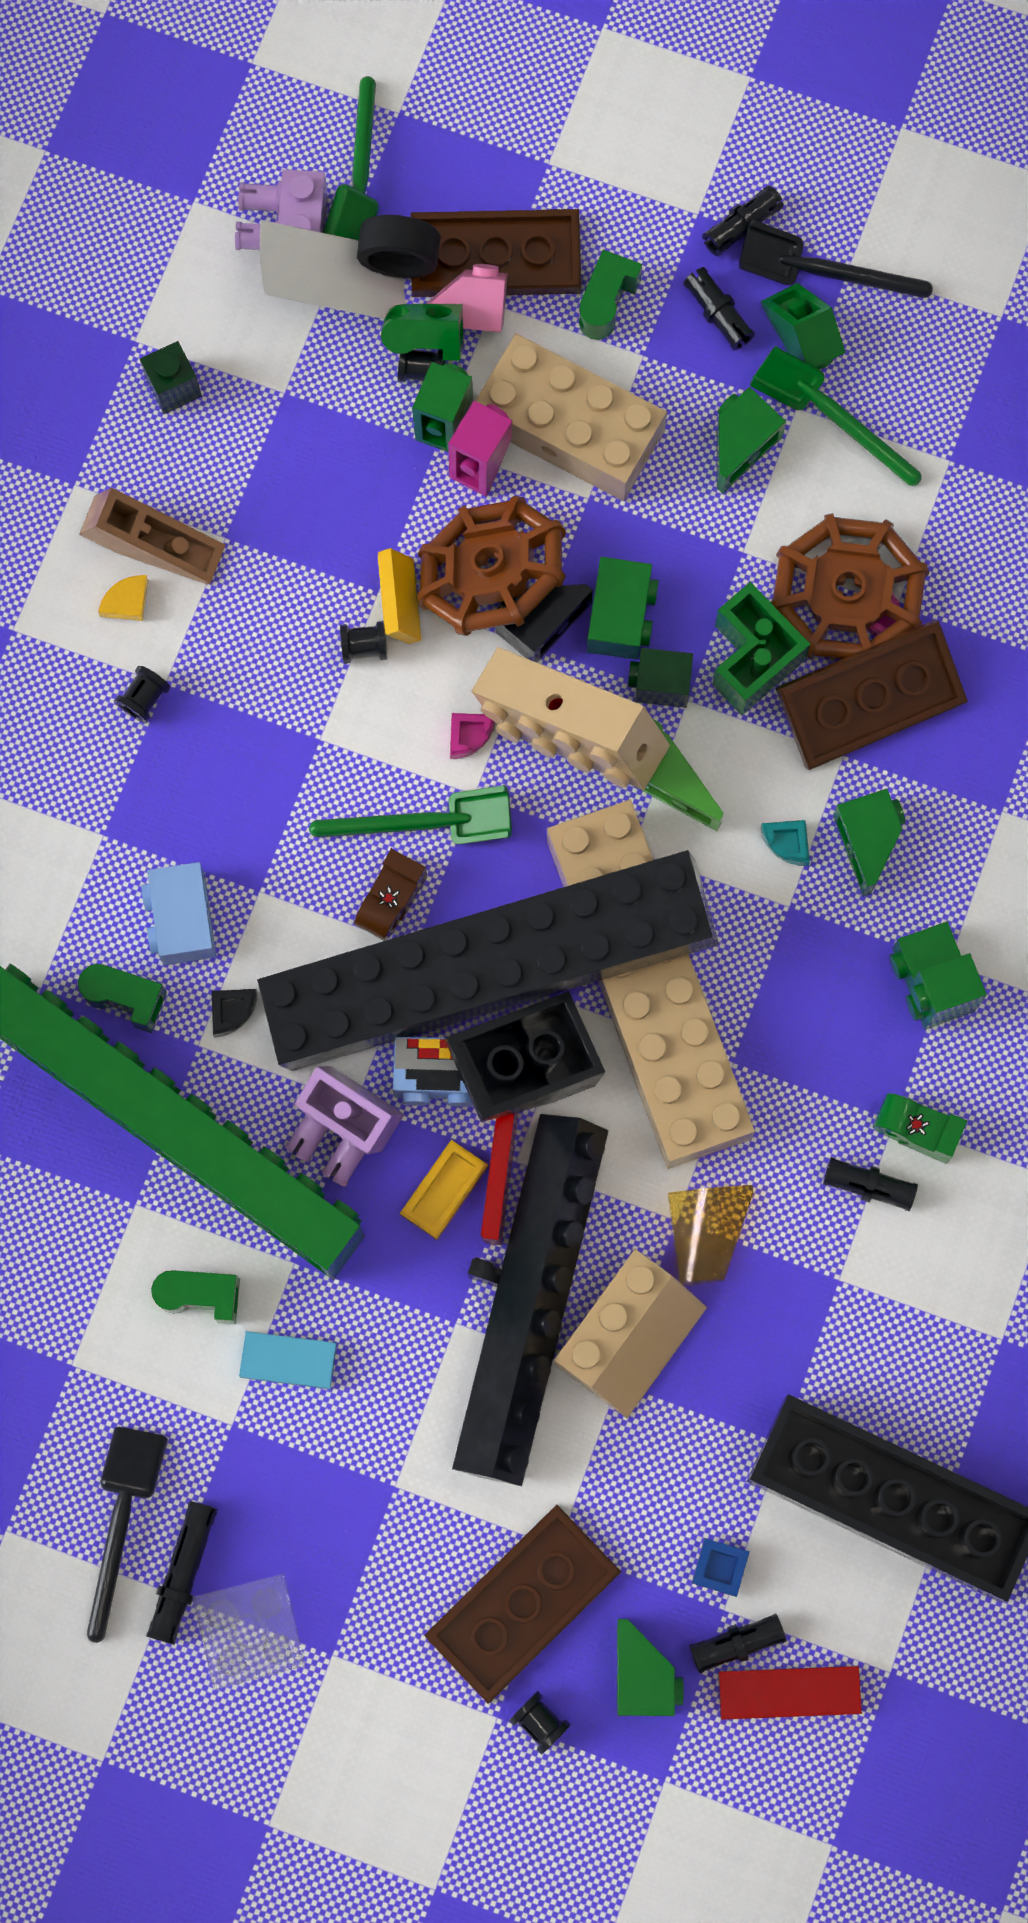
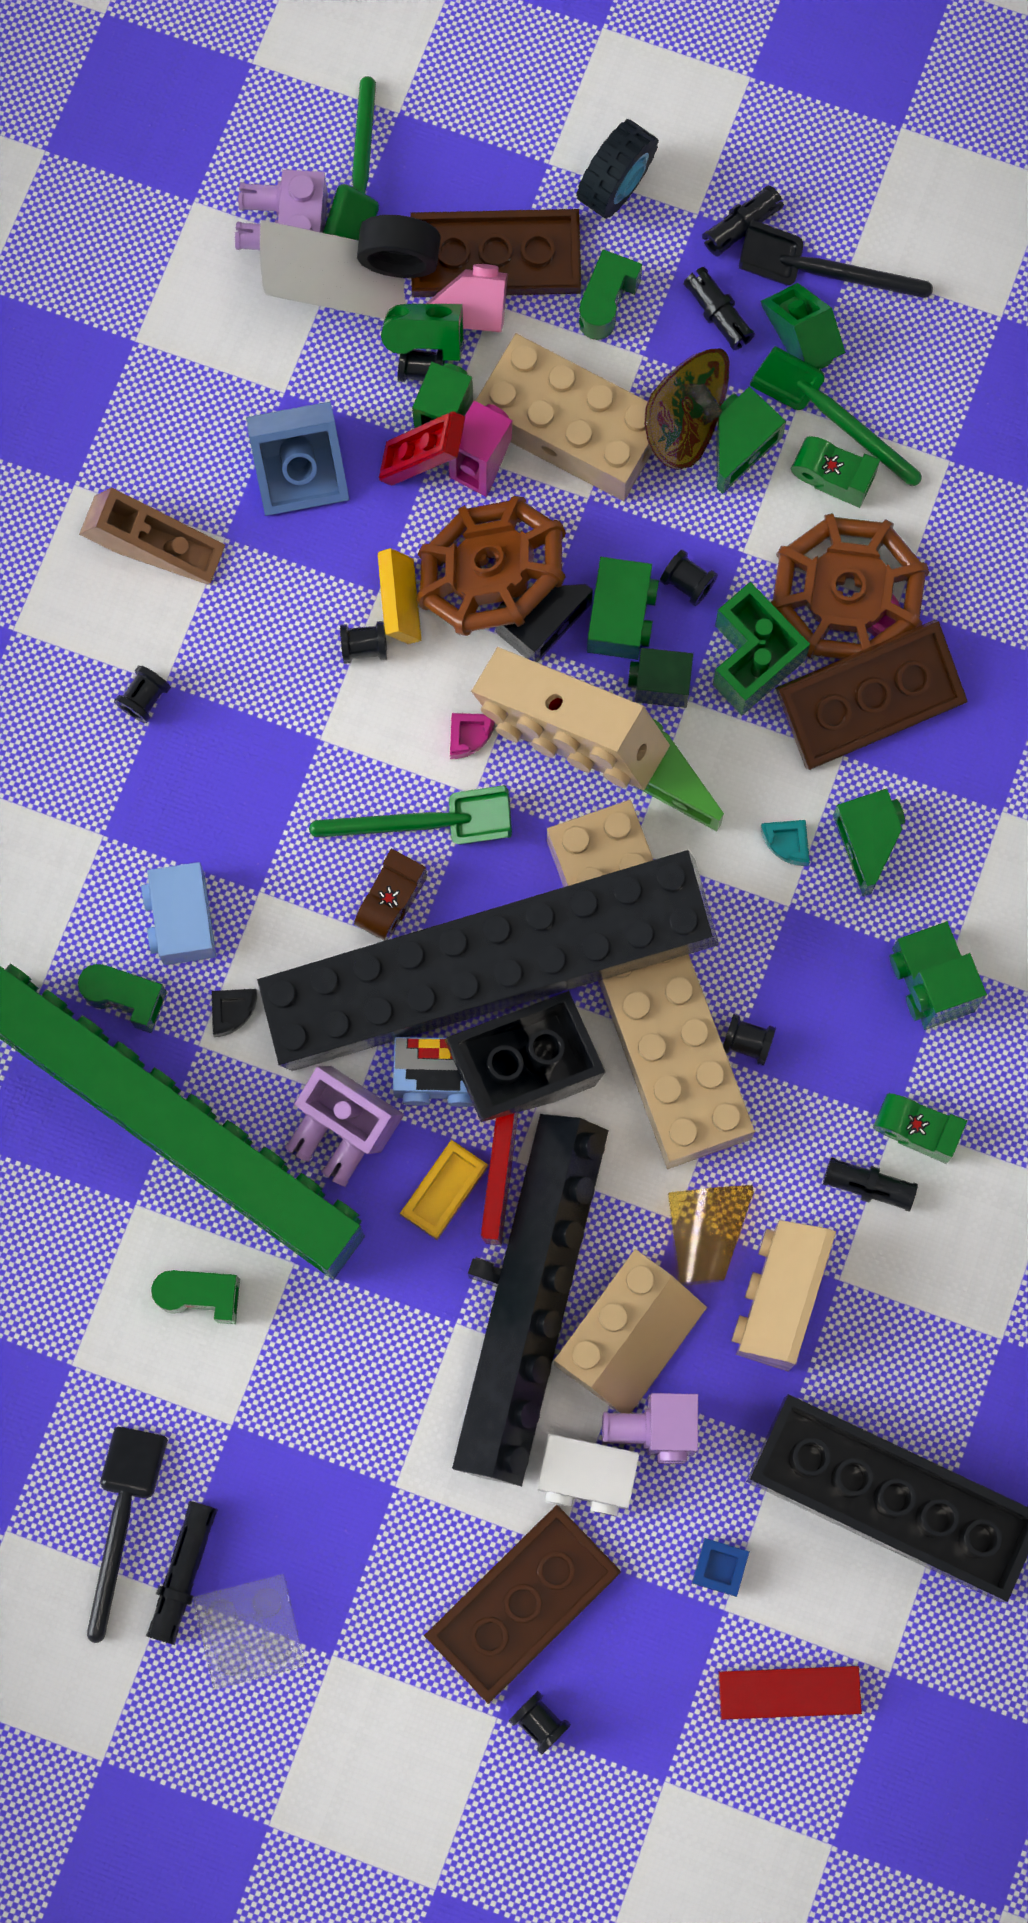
yellow tile [98,575,148,621] -> none
dark green brick [139,341,202,414] -> none
medium azure tile [239,1331,337,1390] -> none
green slope [617,1619,684,1716] -> none
black pin [689,1613,787,1674] -> none
none -> medium blue slope [246,401,349,516]
none -> red tile [379,411,466,485]
none -> white brick [538,1434,640,1516]
none -> black wheel [576,119,659,219]
none -> lavender brick [602,1393,698,1464]
none -> clear smoke shield [644,348,730,470]
none -> black bush [660,549,718,606]
none -> black bush [723,1014,776,1066]
none -> tan slope [731,1220,836,1371]
none -> green leg [790,436,880,508]

